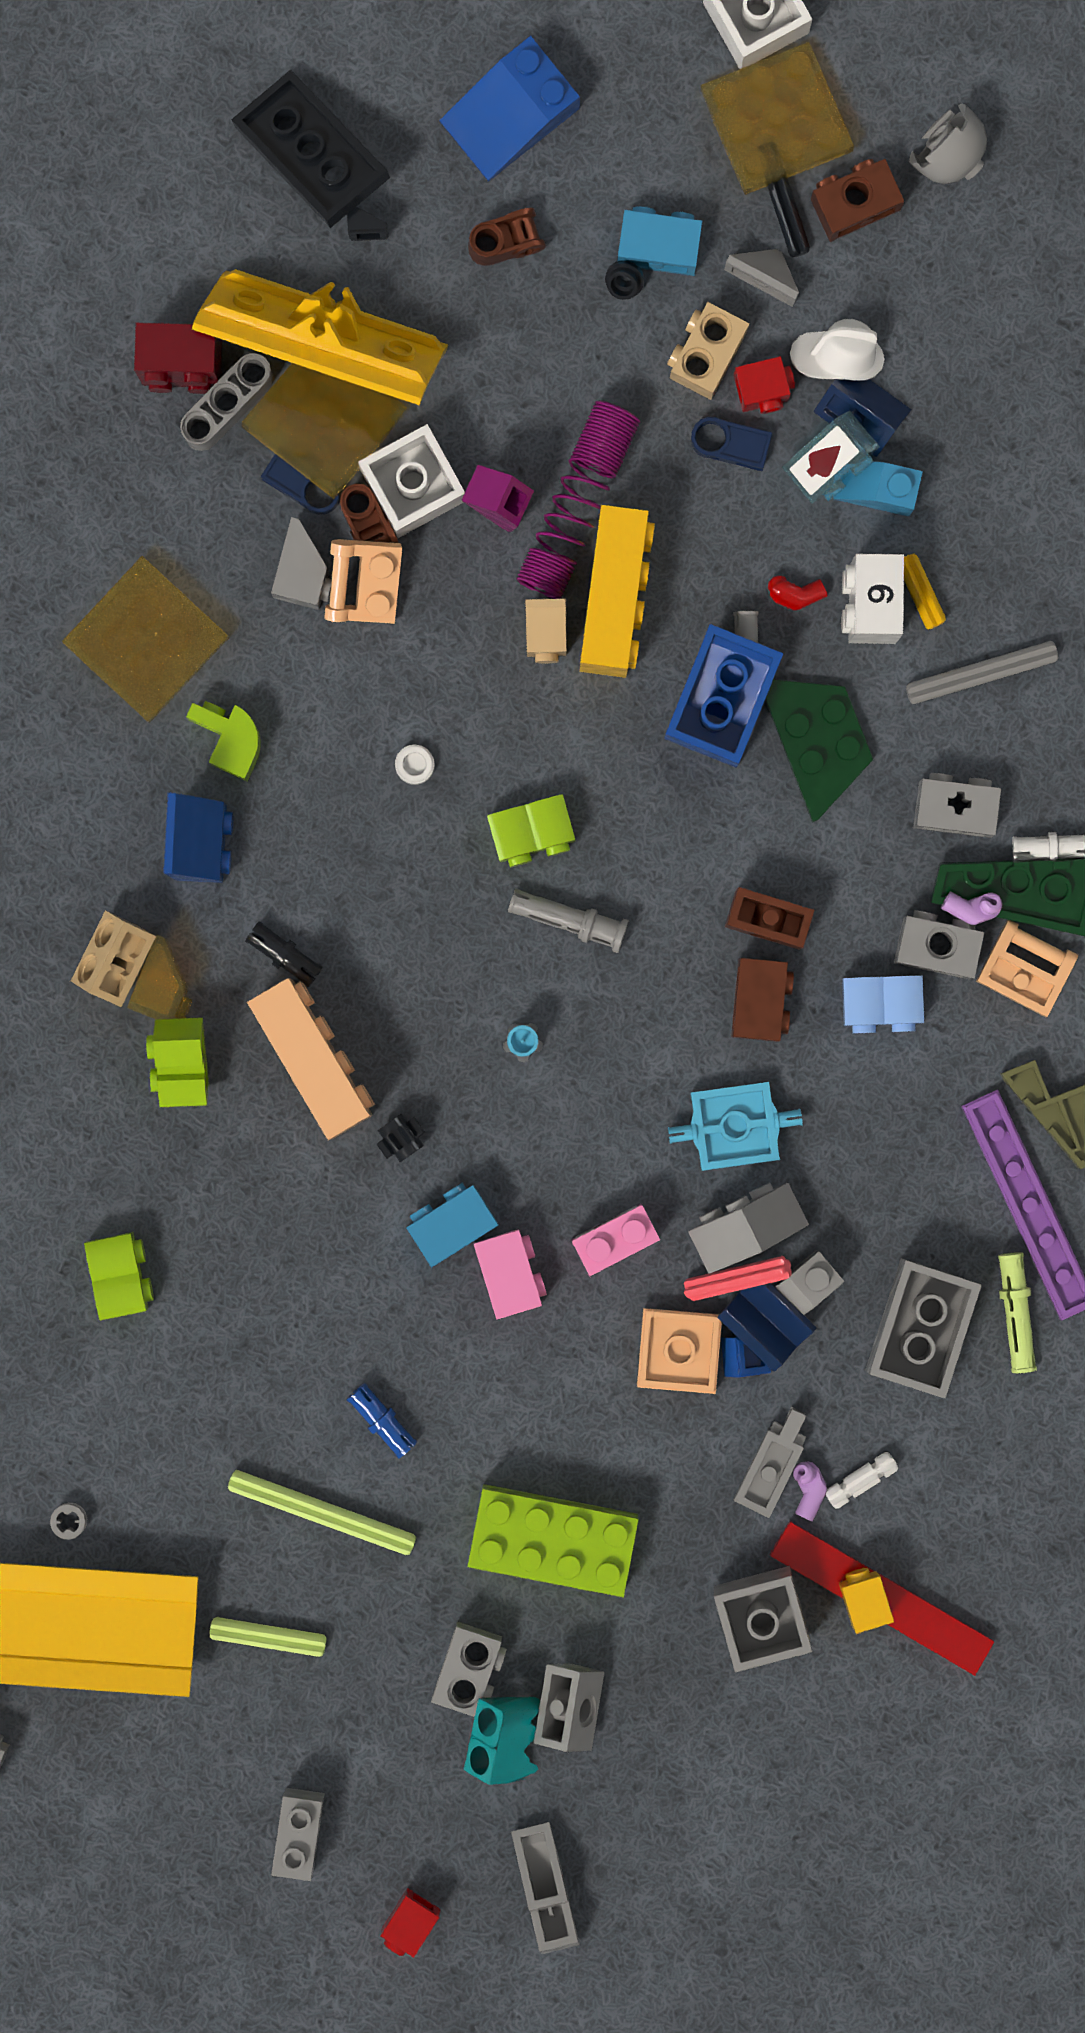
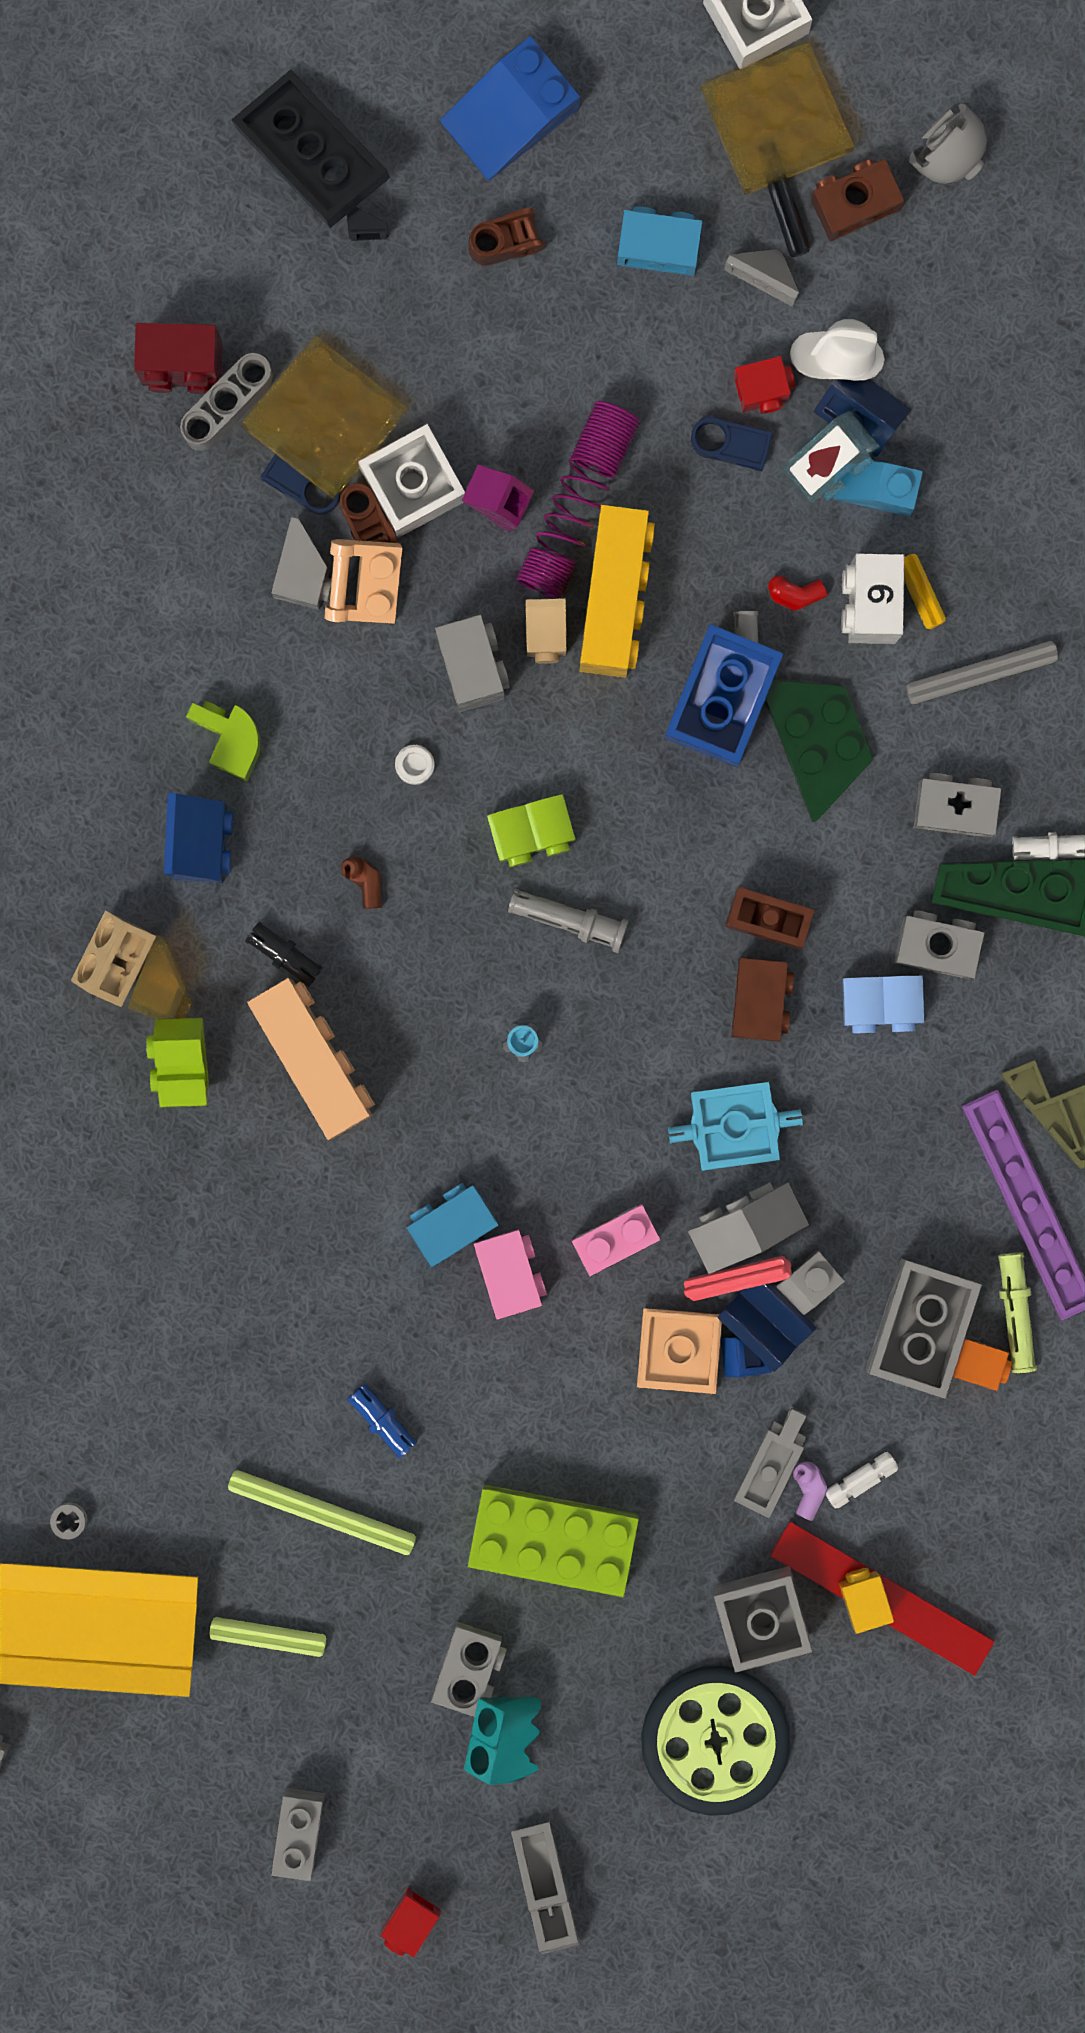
clear yellow plate [62,556,230,723] -> none
lime brick [84,1232,154,1320] -> none
yellow hinge [192,269,448,405] -> none
black gear [376,1114,425,1162] -> none
light grey brick [534,1664,604,1752] -> none
black plate [605,261,644,300] -> none
tan brick [667,302,749,400] -> none
lavender arm [941,891,1002,925] -> none
light nougat plate [976,919,1078,1017] -> none
none -> copper arm [341,856,382,909]
none -> light grey brick [435,615,510,713]
none -> wedge [641,1666,791,1816]
none -> orange brick [952,1338,1012,1391]

